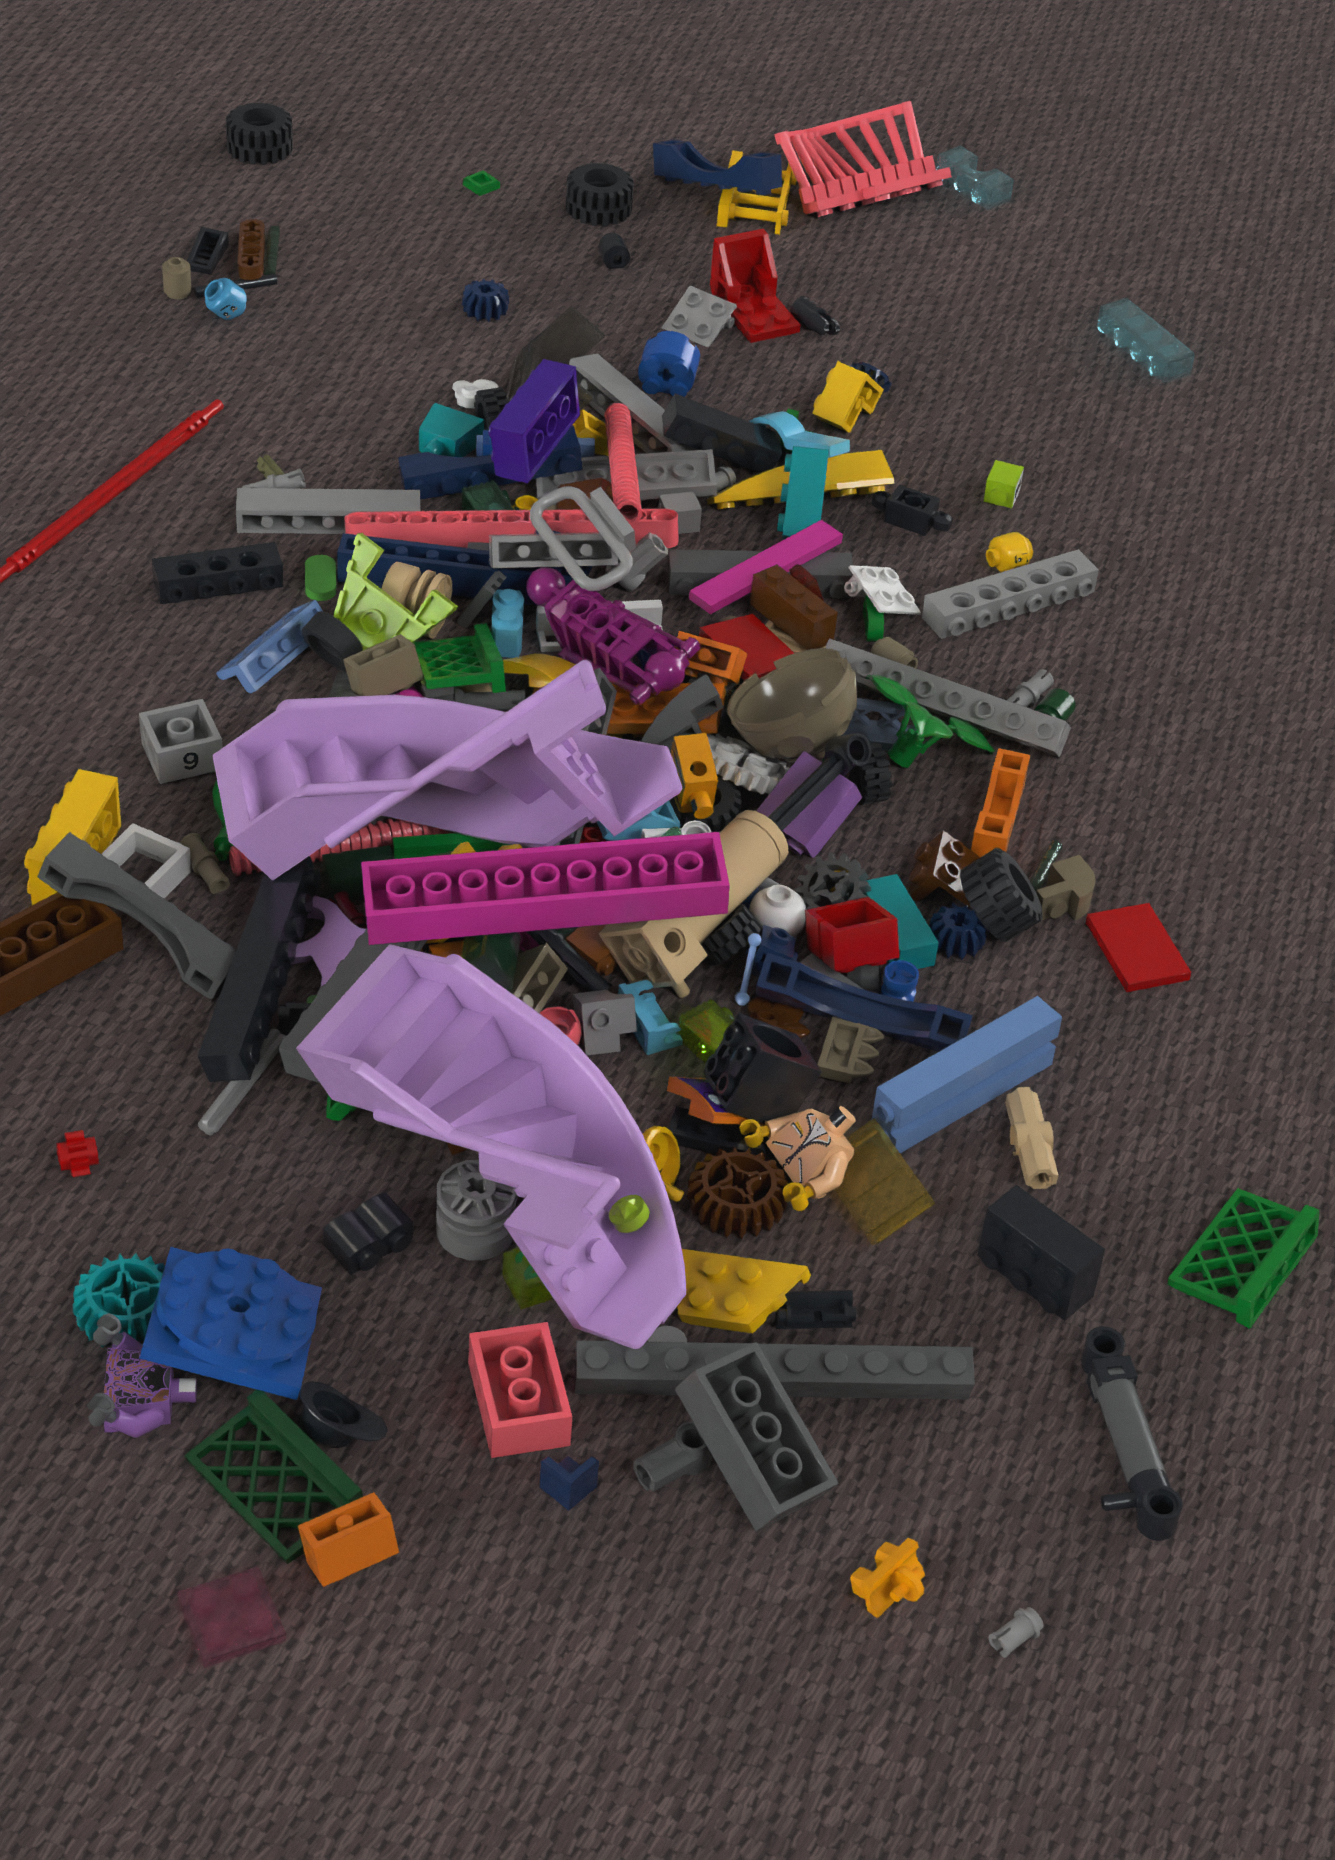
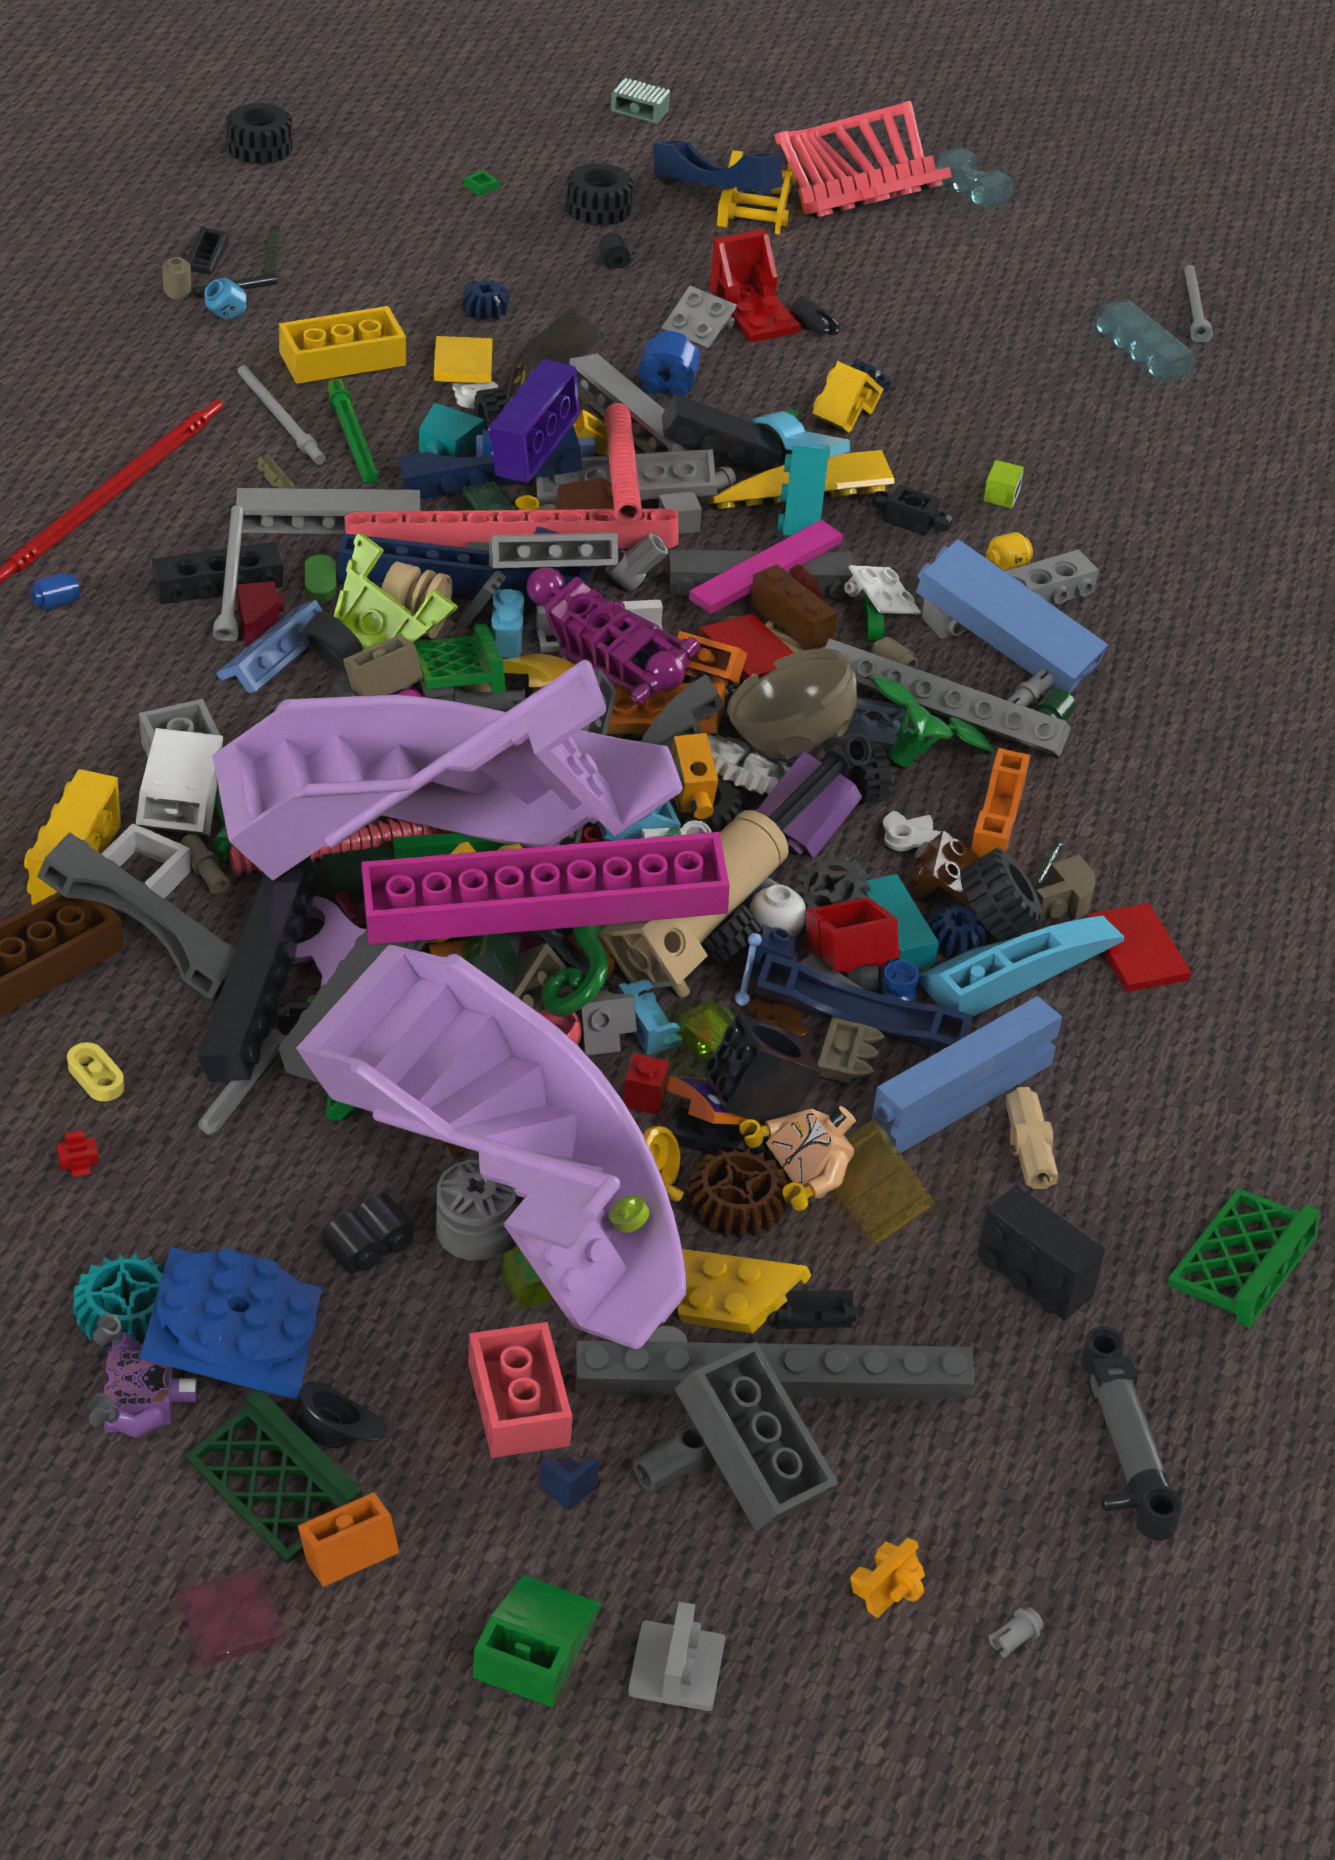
reddish brown beam [238,219,265,280] -> none
light grey pin [242,469,306,489] -> none
light grey bar [530,486,636,591] -> none
none -> blue brick [30,573,80,611]
none -> light yellow plate [67,1042,124,1101]
none -> white slope [136,728,223,836]
none -> light grey piece [213,505,244,641]
none -> light grey bar [237,365,326,465]
none -> dark red slope [237,581,284,647]
none -> yellow brick [279,306,406,384]
none -> green axle [327,378,379,484]
none -> yellow tile [434,336,493,384]
none -> green slope [473,1575,601,1708]
none -> green plant [540,925,608,1016]
none -> sand green brick [610,77,670,124]
none -> red brick [623,1054,669,1115]
none -> light grey bracket [628,1602,725,1711]
none -> white plate [883,811,941,852]
none -> medium blue brick [916,539,1108,694]
none -> medium azure wedge [918,916,1124,1017]
none -> light grey piece [1184,265,1213,342]

